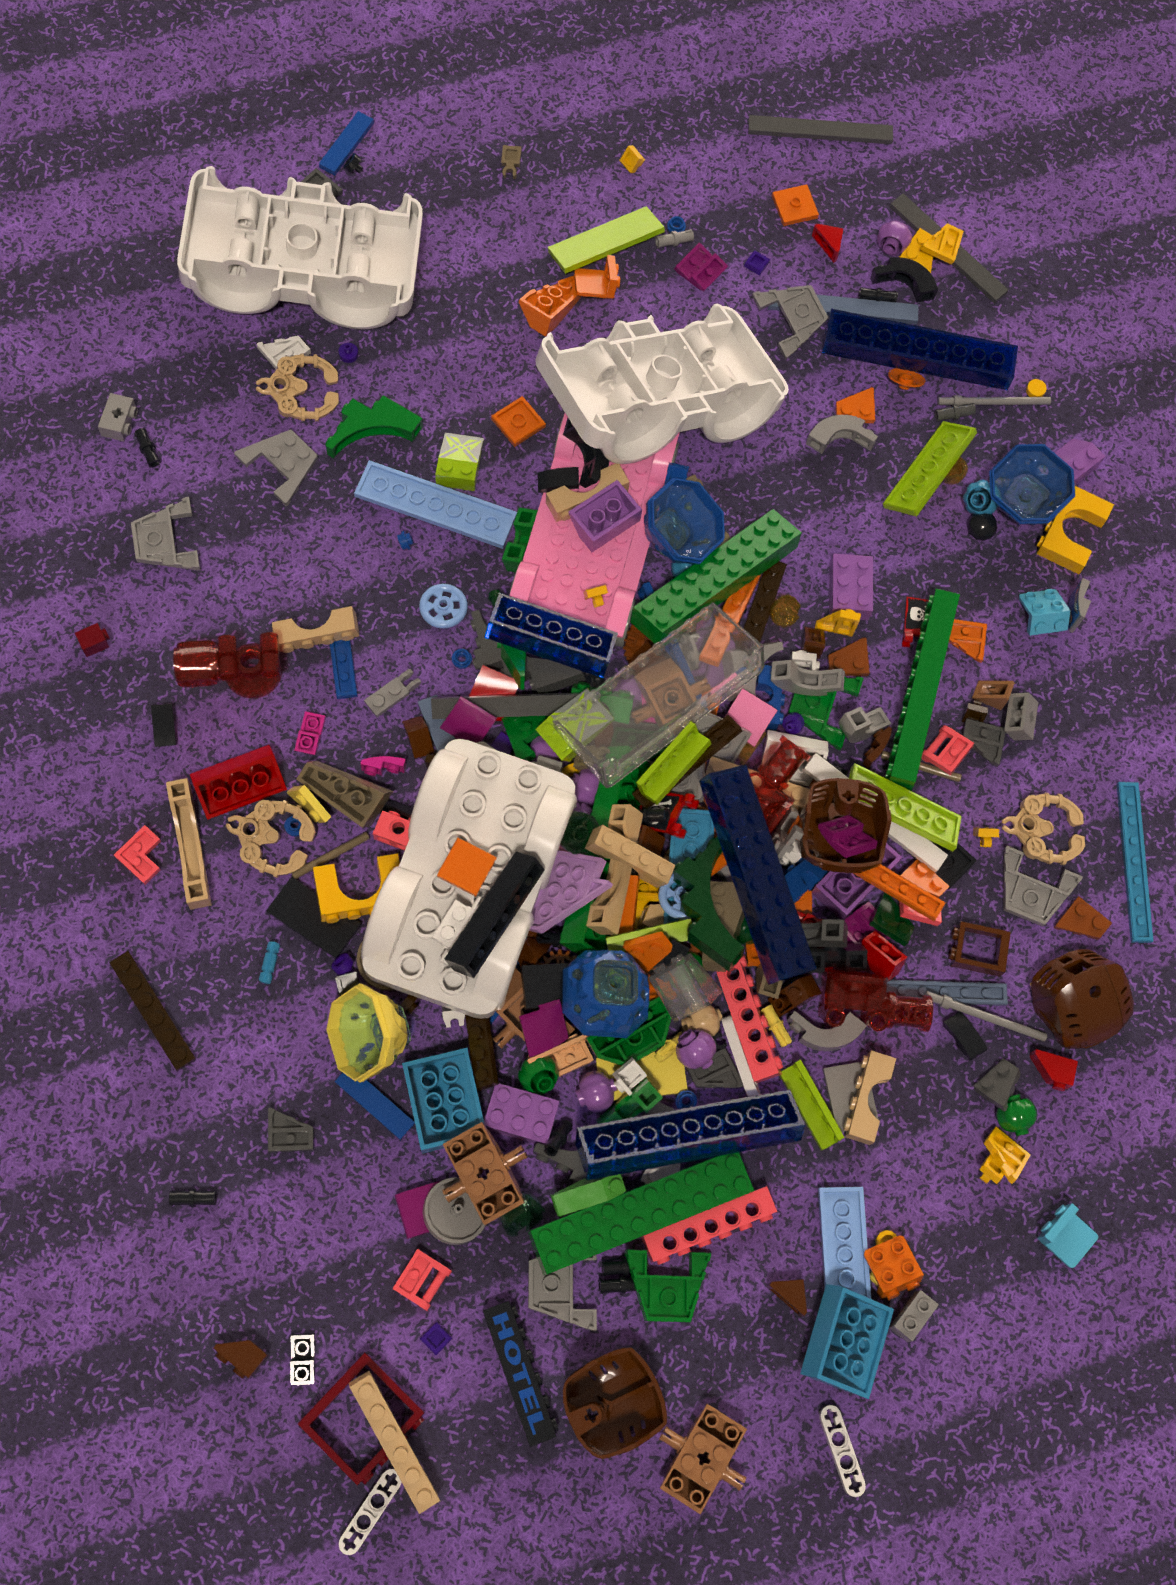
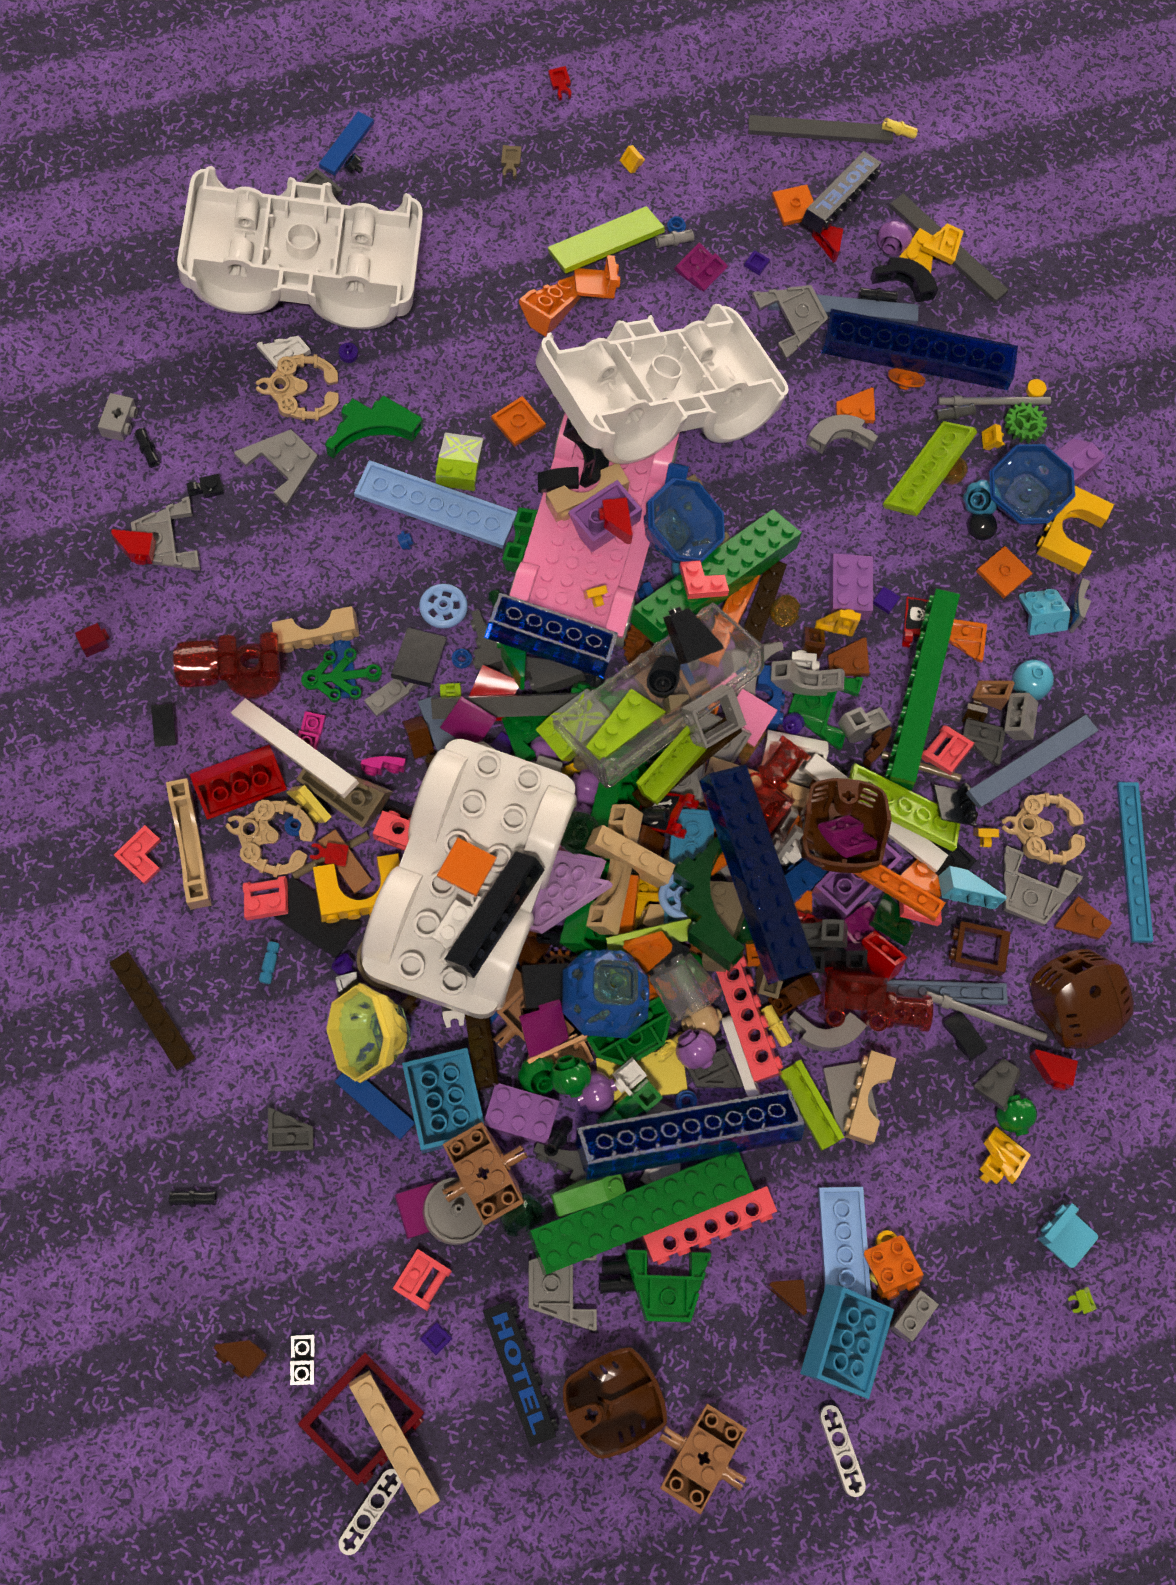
none -> red slope [111,529,156,565]
none -> black plate [186,473,224,499]
none -> white tile [231,698,359,798]
none -> coral plate [243,876,288,921]
none -> green plant [301,648,382,703]
none -> red plate [310,842,349,867]
none -> medium nougat tile [318,829,372,894]
none -> black tile [391,628,447,688]
none -> lime tile [440,683,461,697]
none -> red plate [548,66,571,101]
none -> green plant [550,1055,592,1098]
none -> lime wing [584,689,666,762]
none -> red slope [598,497,633,544]
none -> black cap [647,656,680,698]
none -> black slope [663,607,724,665]
none -> dark tan slope [663,694,689,715]
none -> coral plate [679,560,729,599]
none -> light grey window [681,684,747,749]
none -> brick [802,151,882,234]
none -> dark purple tile [873,587,900,614]
none -> light yellow axle [882,118,918,139]
none -> black hinge [933,783,978,827]
none -> medium azure slope [938,866,1007,909]
none -> sand blue tile [966,715,1098,809]
none -> orange plate [976,546,1033,599]
none -> yellow tile [981,424,1005,450]
none -> bright green gear [1004,402,1047,443]
none -> medium azure cylinder [1012,660,1054,700]
none -> lime tile [1068,1287,1097,1314]

